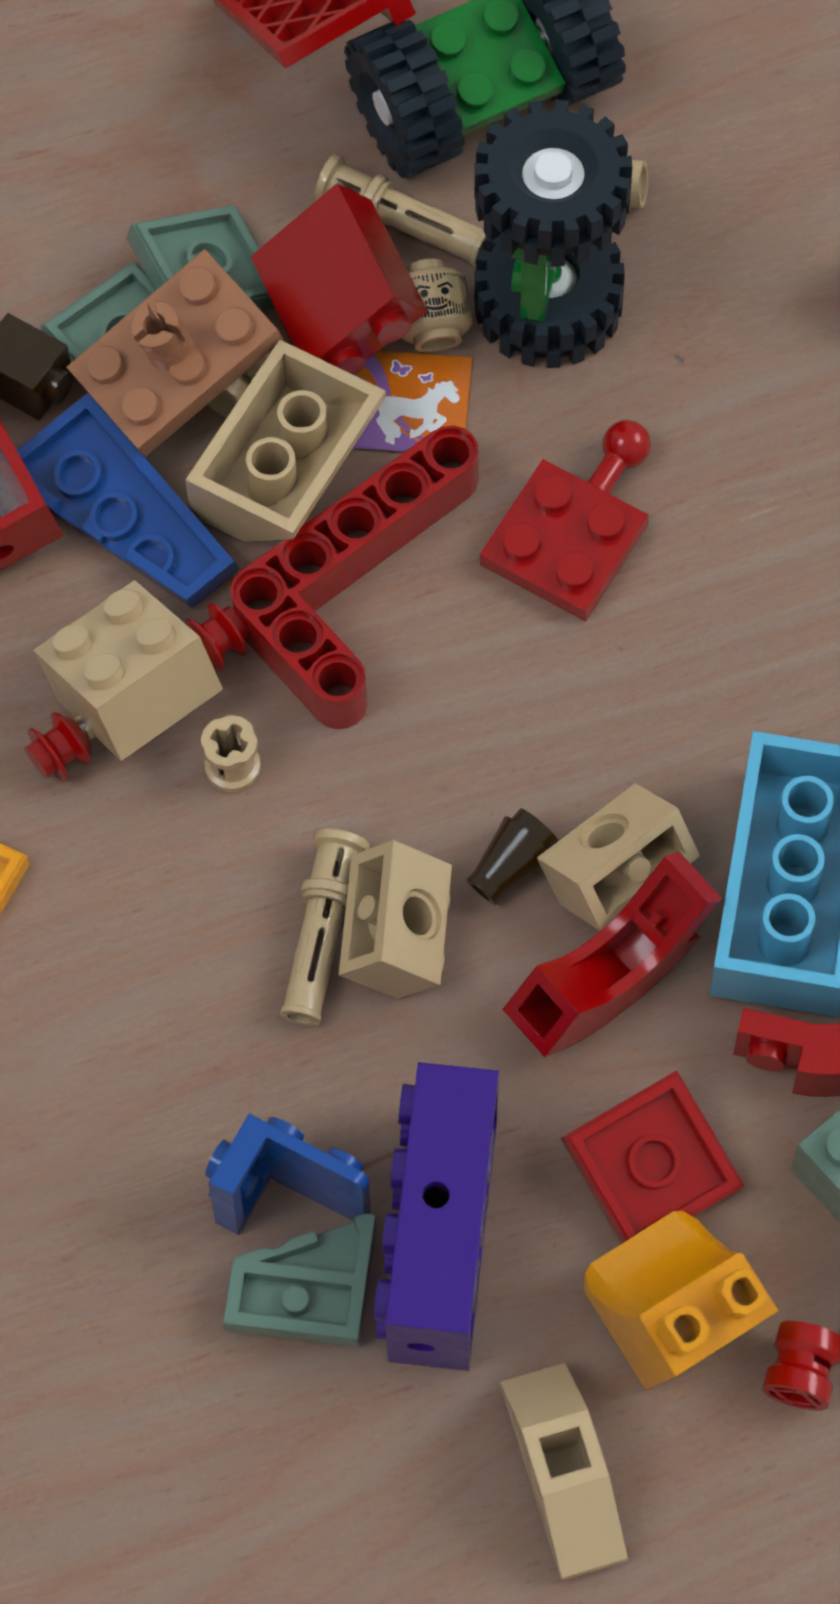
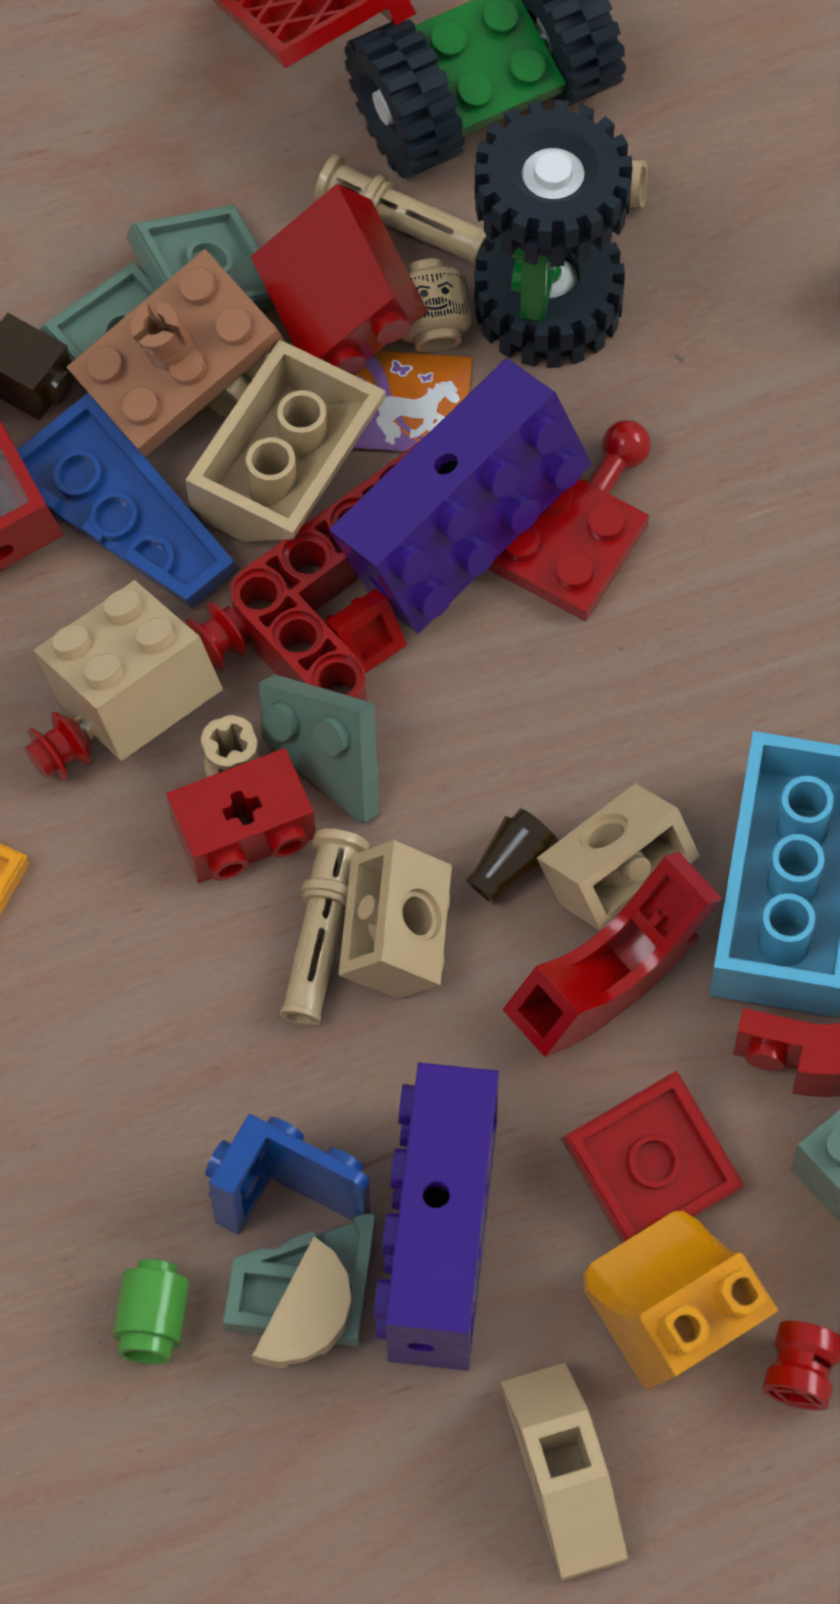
none -> bright green brick [113,1259,189,1365]
none -> red brick [166,748,316,884]
none -> tan tile [252,1237,352,1369]
none -> sand green wing [259,674,380,823]
none -> red tile [325,589,408,673]
none -> dark purple brick [329,358,592,634]

